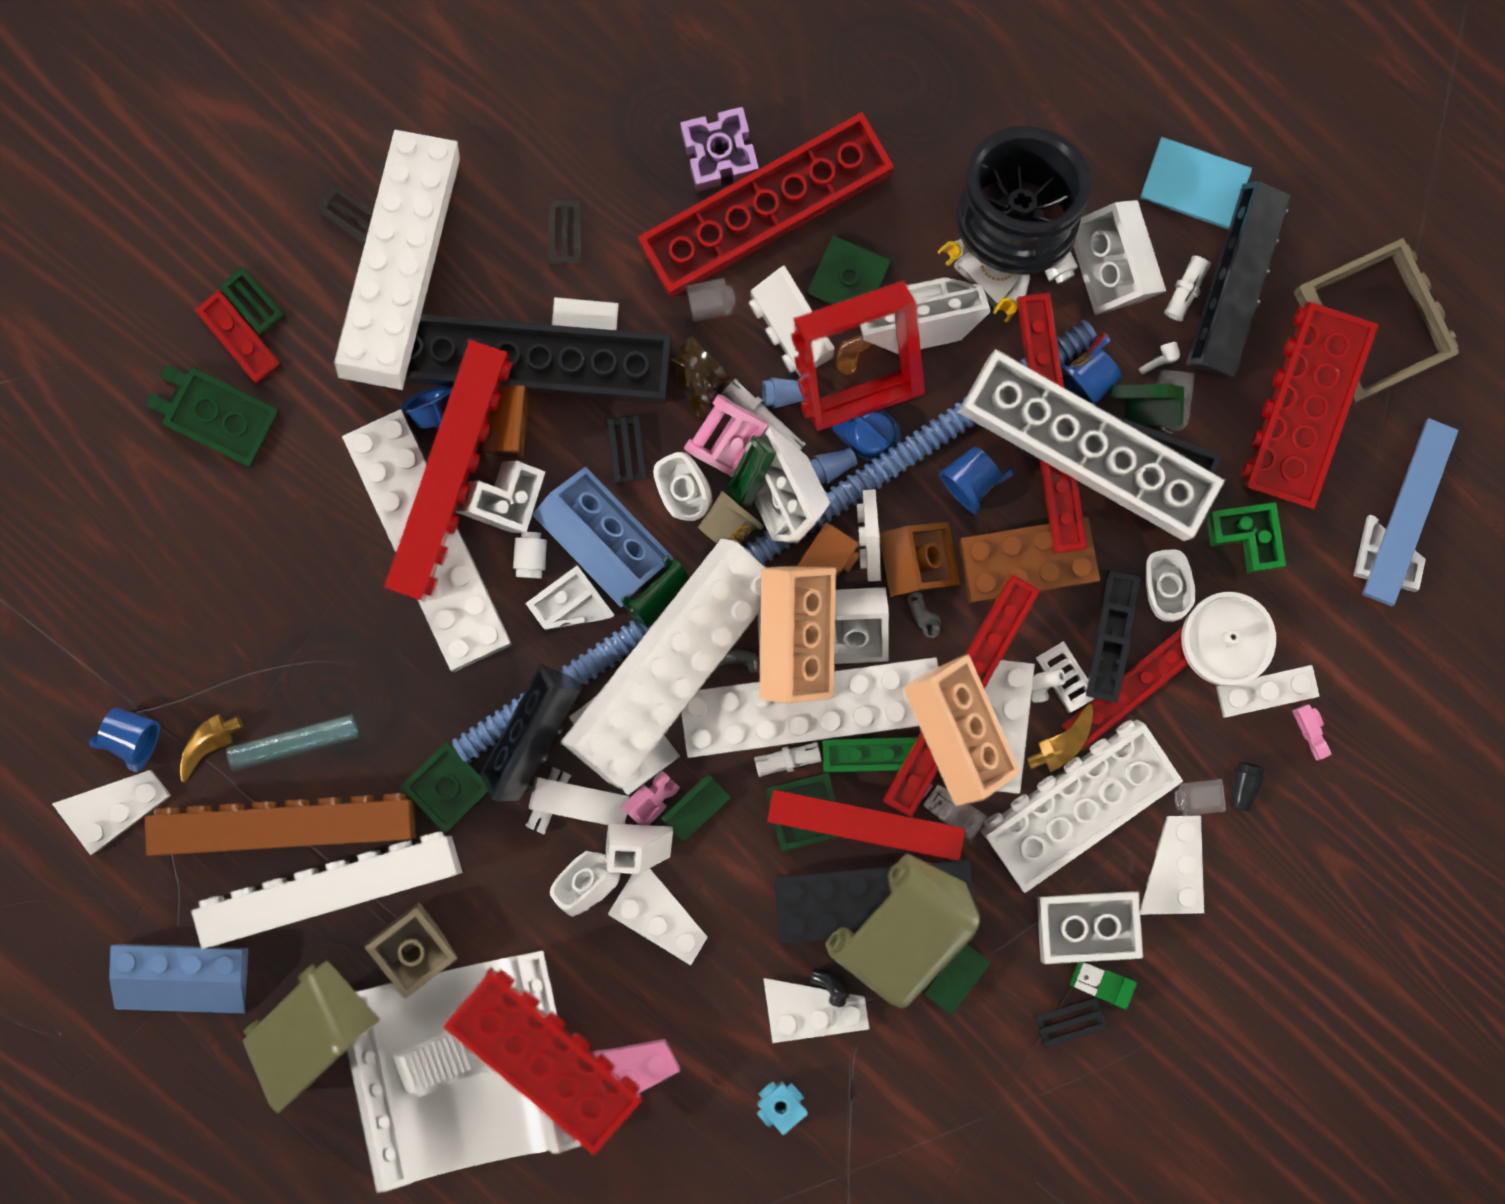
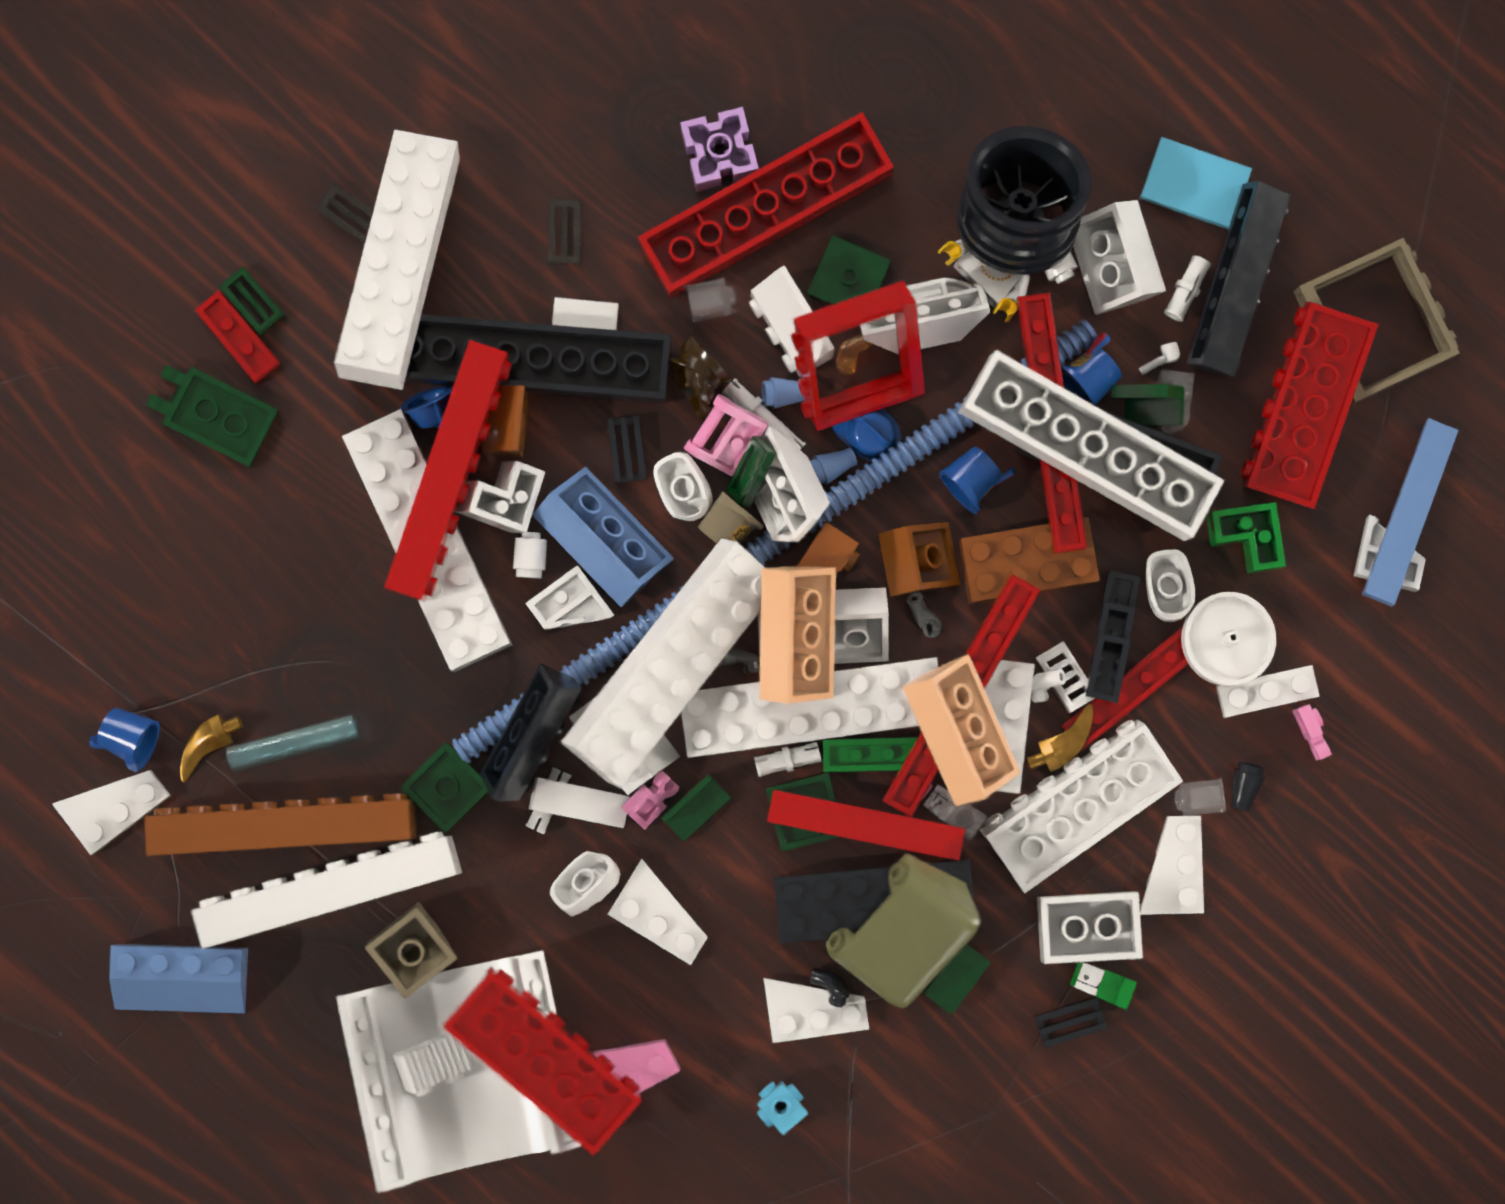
olive windscreen [242,961,380,1114] -> none
white slope [605,823,673,874] -> none
dark green hinge [621,556,690,629] -> none
white plate [857,490,881,581] -> none

